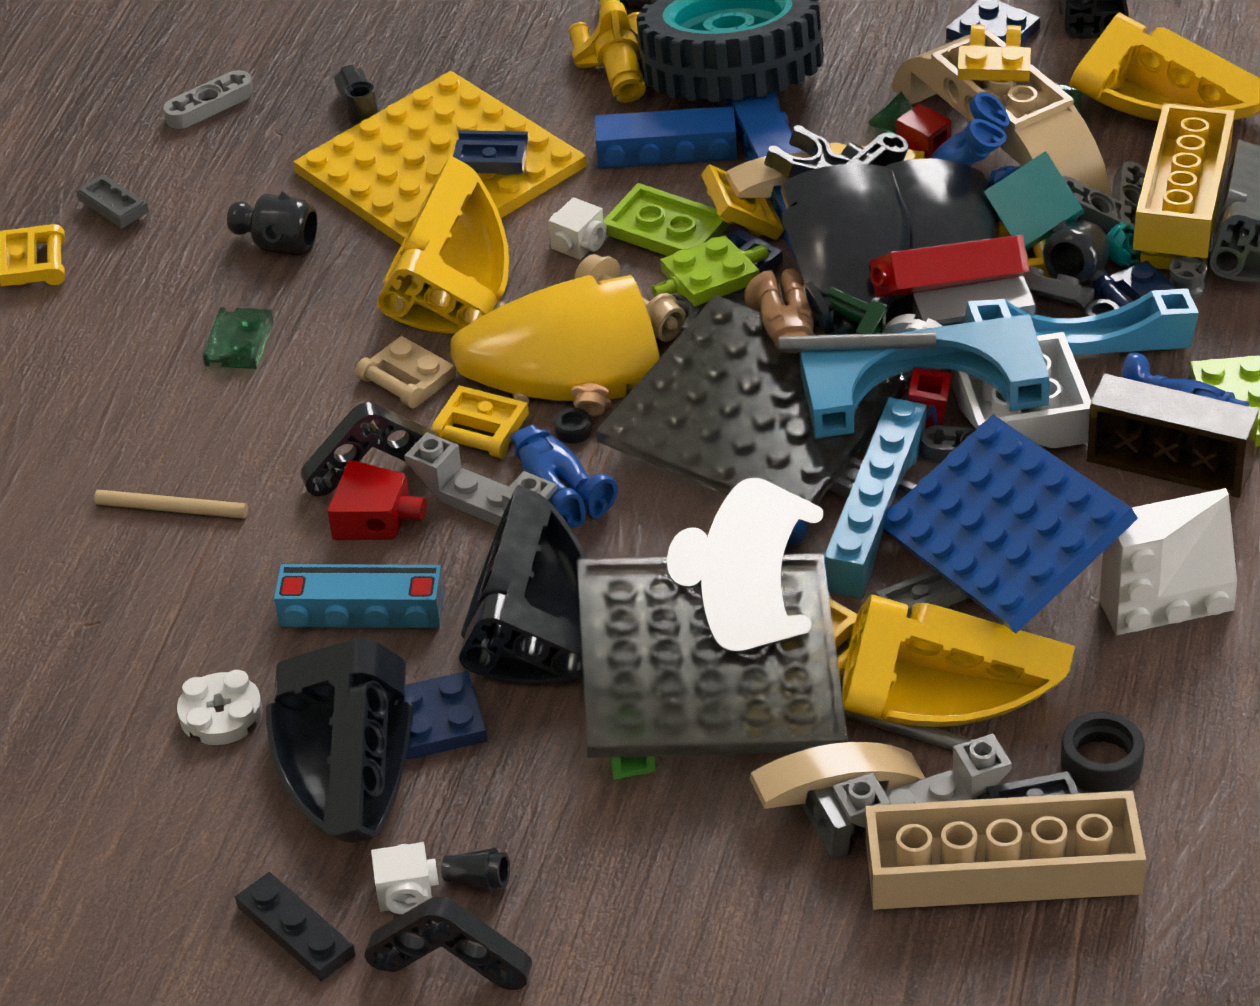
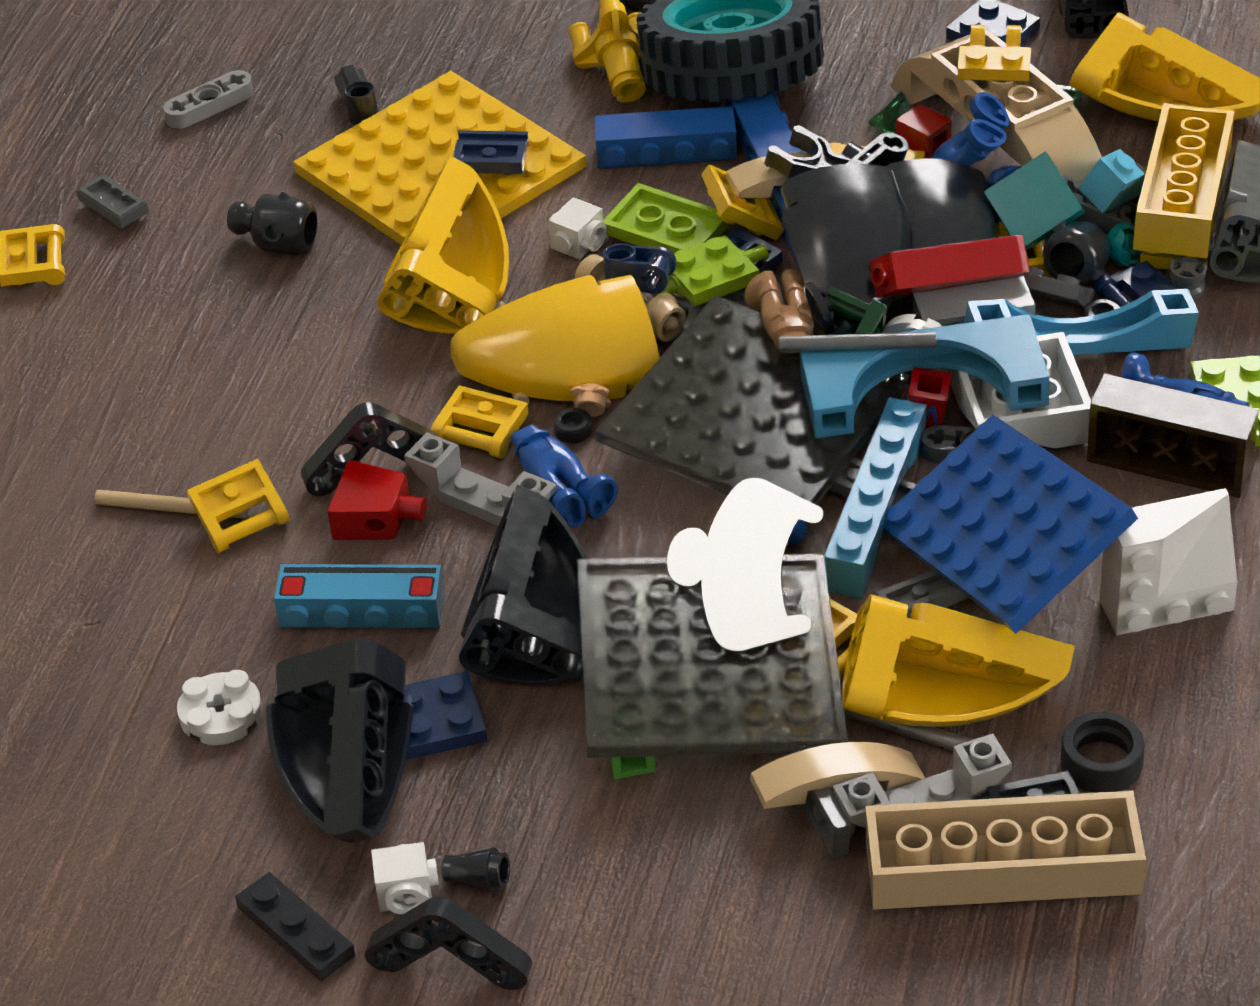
clear green plate [203,307,273,369] -> none
tan plate [355,336,456,408] -> none
none -> yellow plate [187,459,290,554]
none -> dark blue piece [602,243,677,294]
none -> medium azure slope [1078,149,1145,213]

